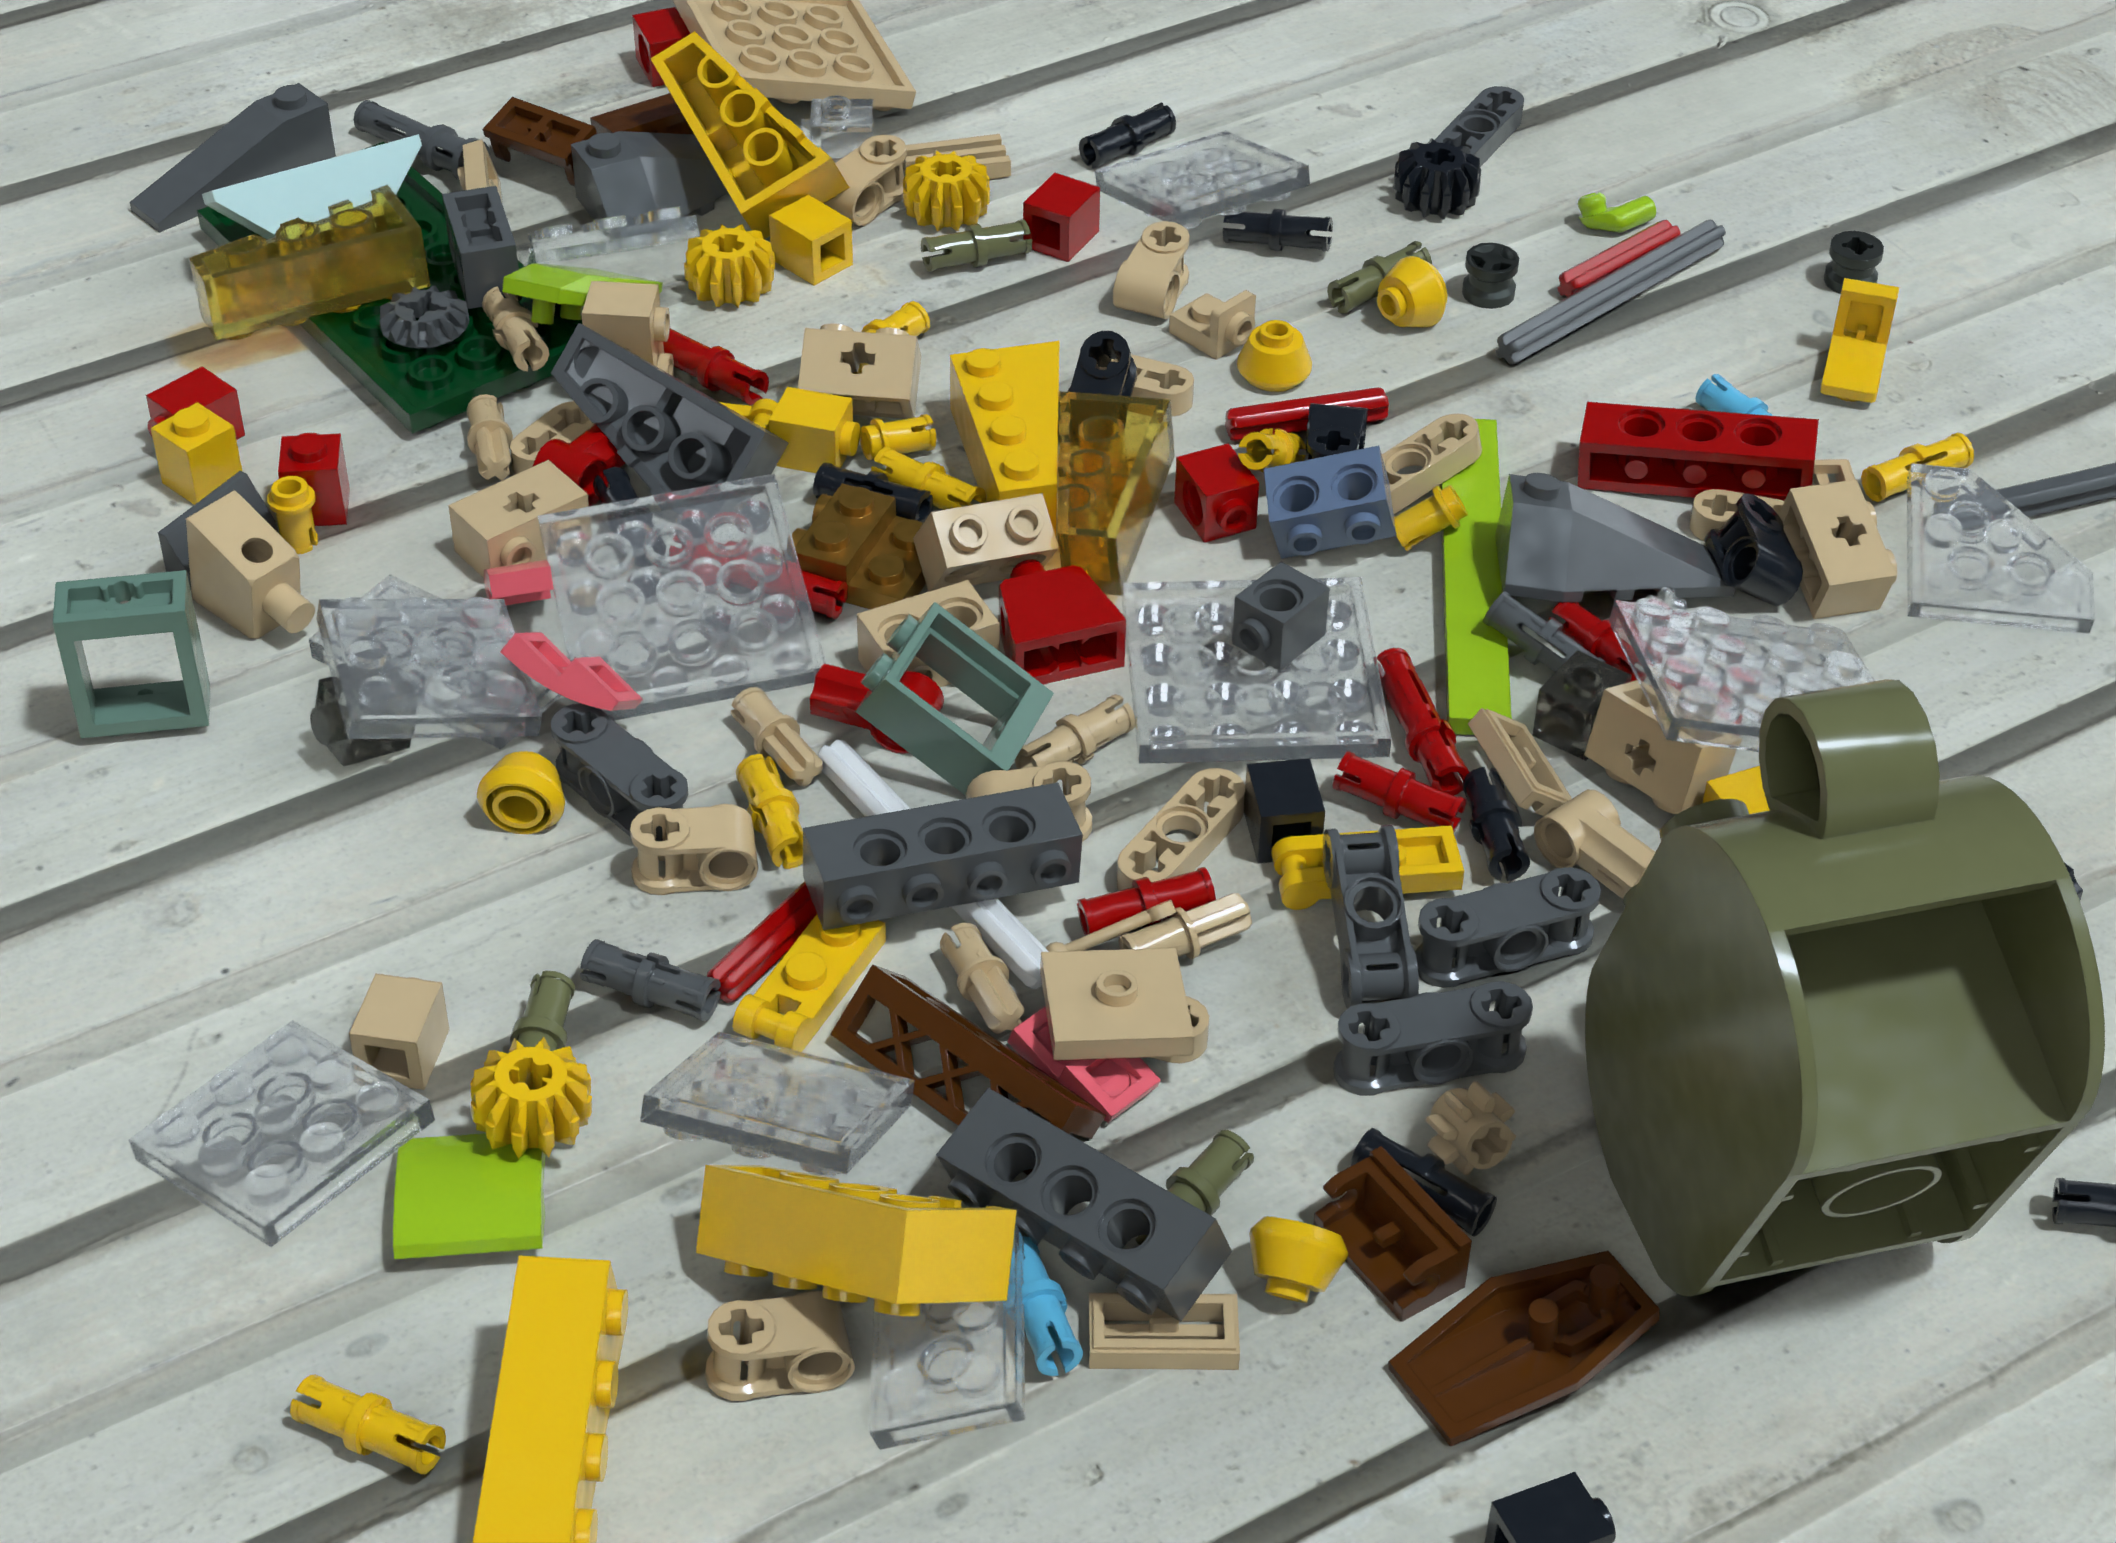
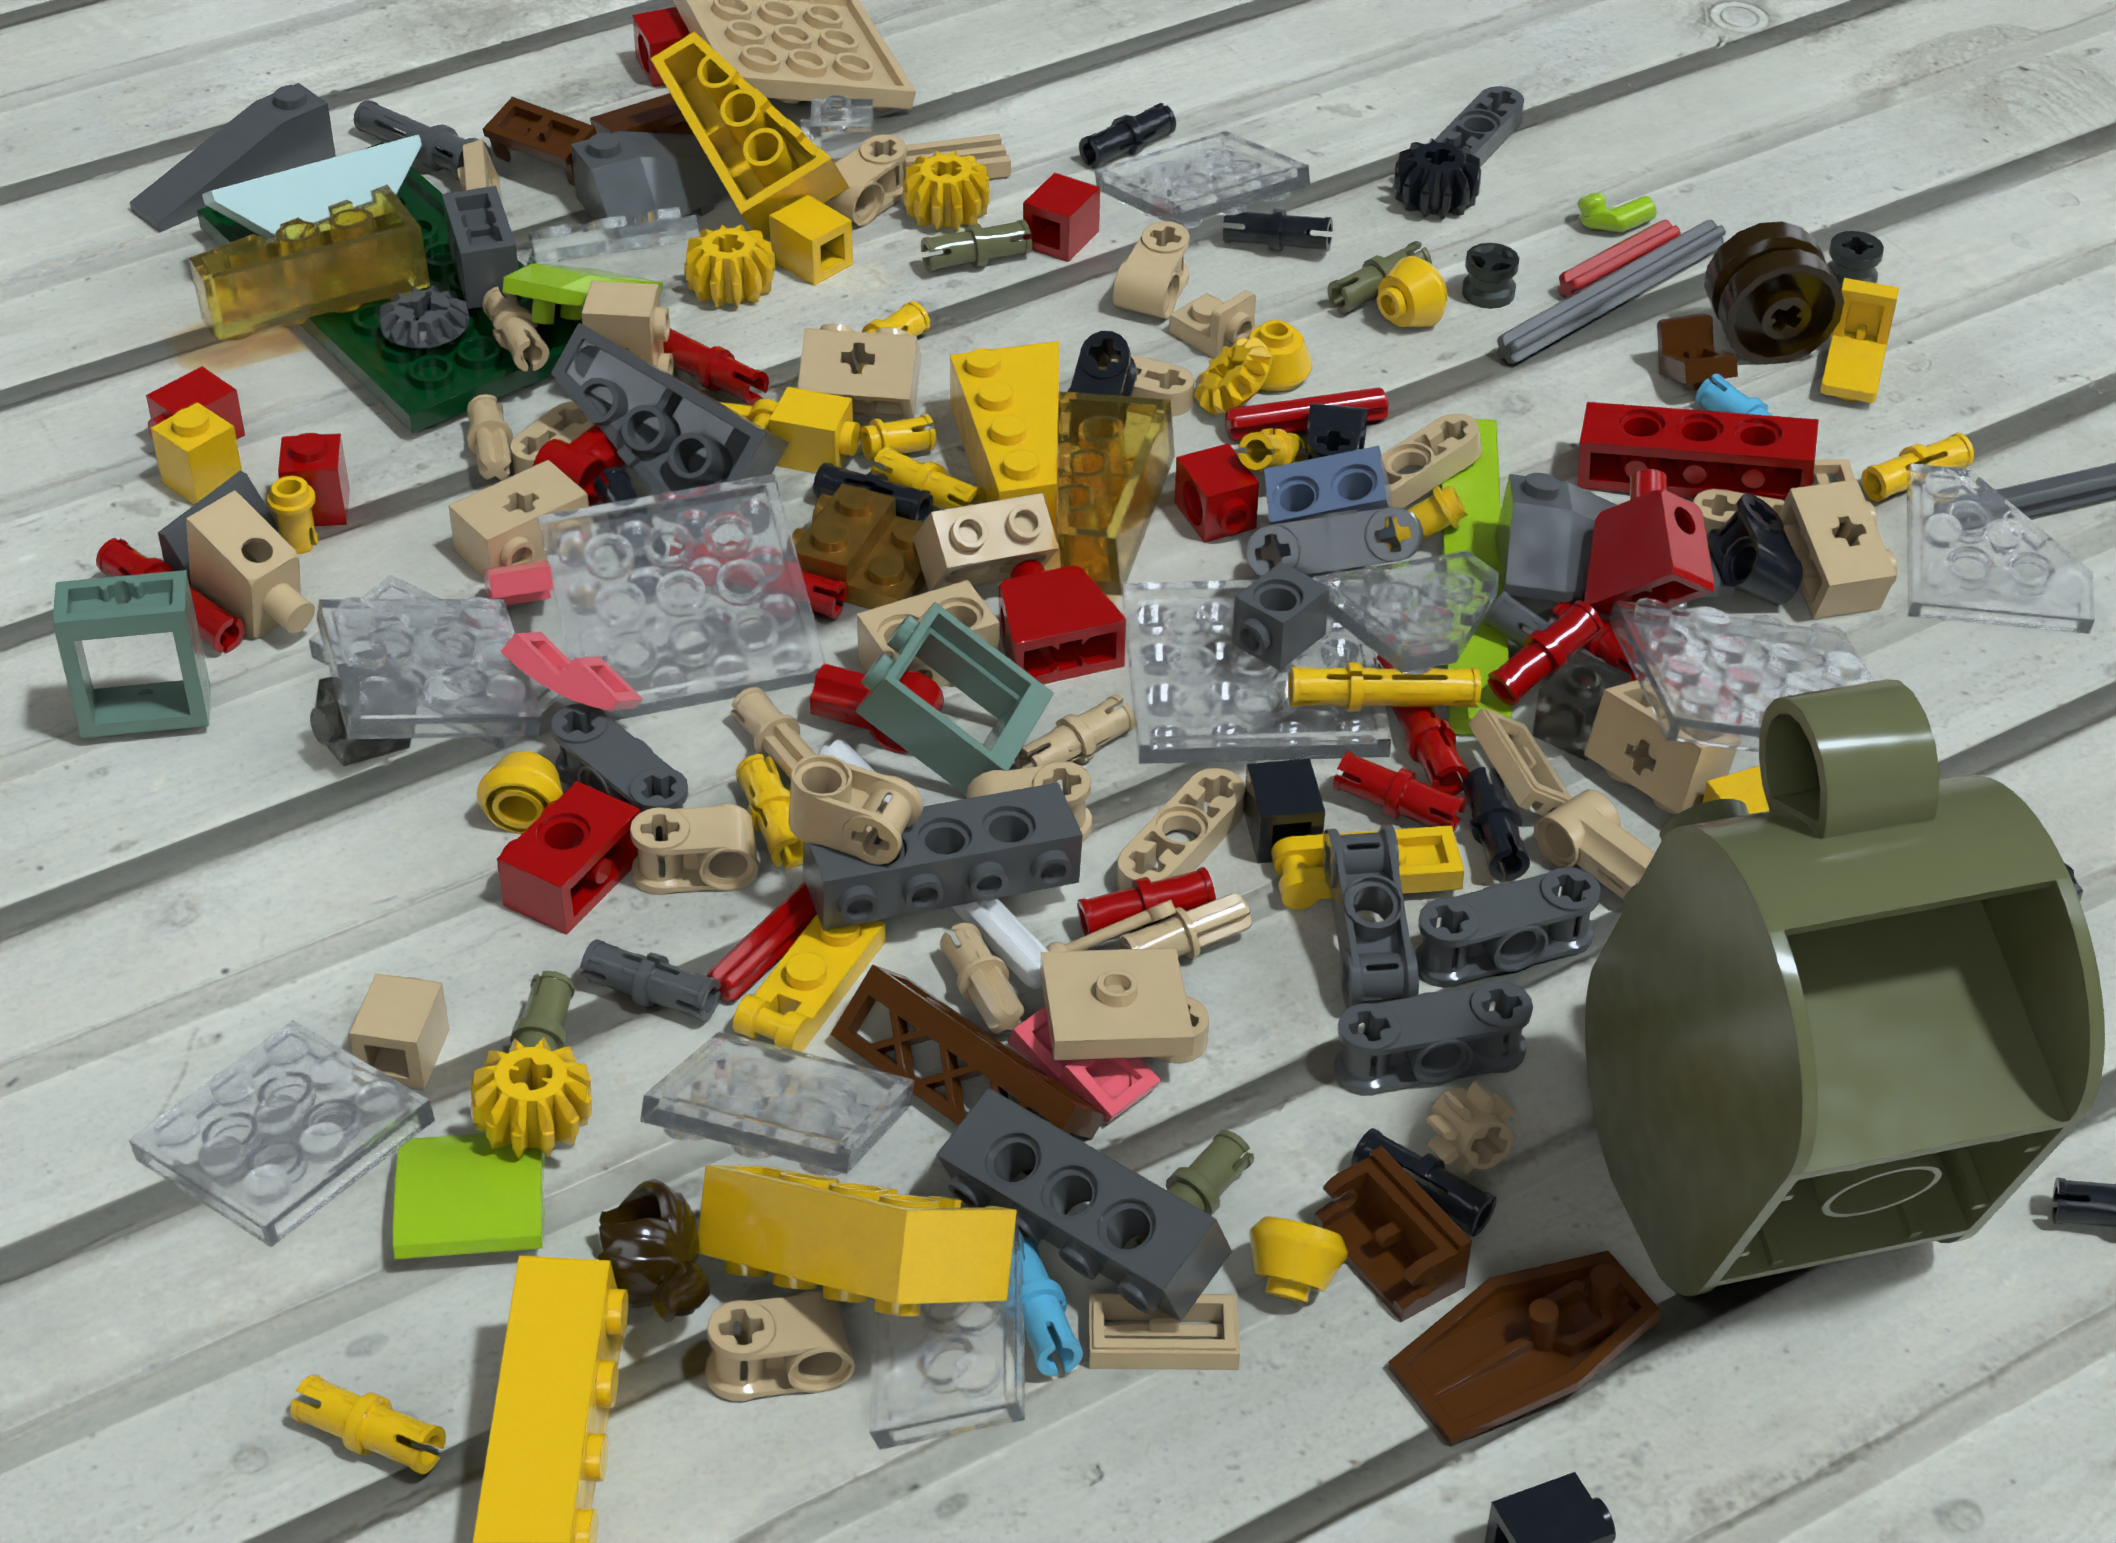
none -> red pin [96,538,245,653]
none -> red brick [497,781,641,935]
none -> dark brown hair [598,1179,710,1322]
none -> tan piece [788,754,924,865]
none -> yellow gear [1194,337,1272,415]
none -> dark grey piece [1246,507,1423,577]
none -> yellow pin [1288,662,1481,712]
none -> clear plate [1311,550,1499,675]
none -> red pin [1487,601,1604,706]
none -> red torso [1585,469,1714,624]
none -> reddish brown bracket [1657,313,1738,391]
none -> dark brown wheel [1704,221,1844,365]

